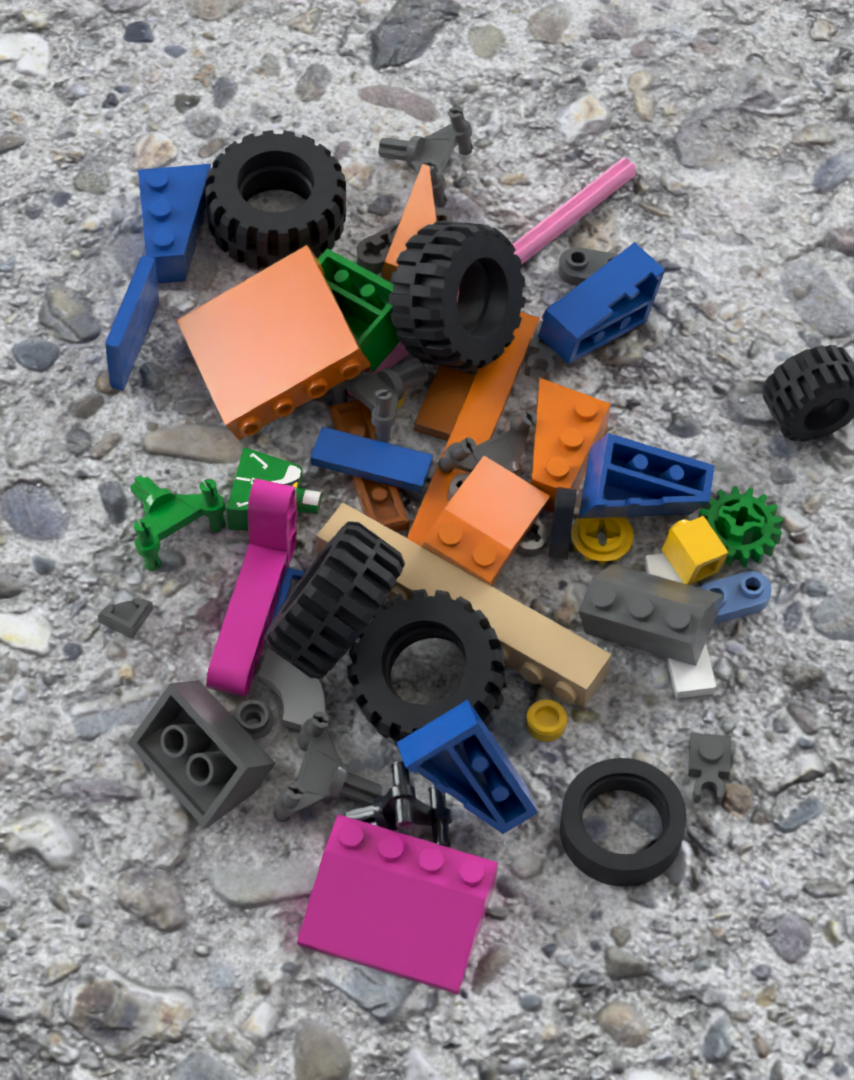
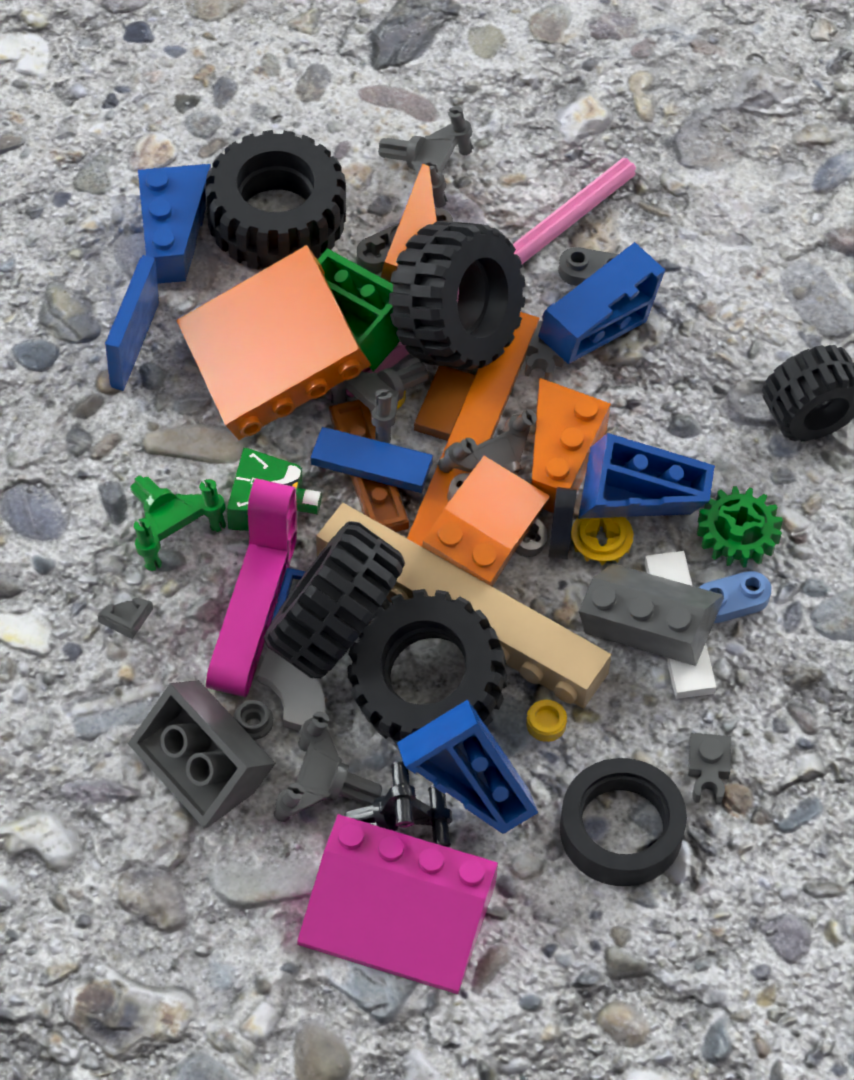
yellow brick [661,516,729,585] -> none

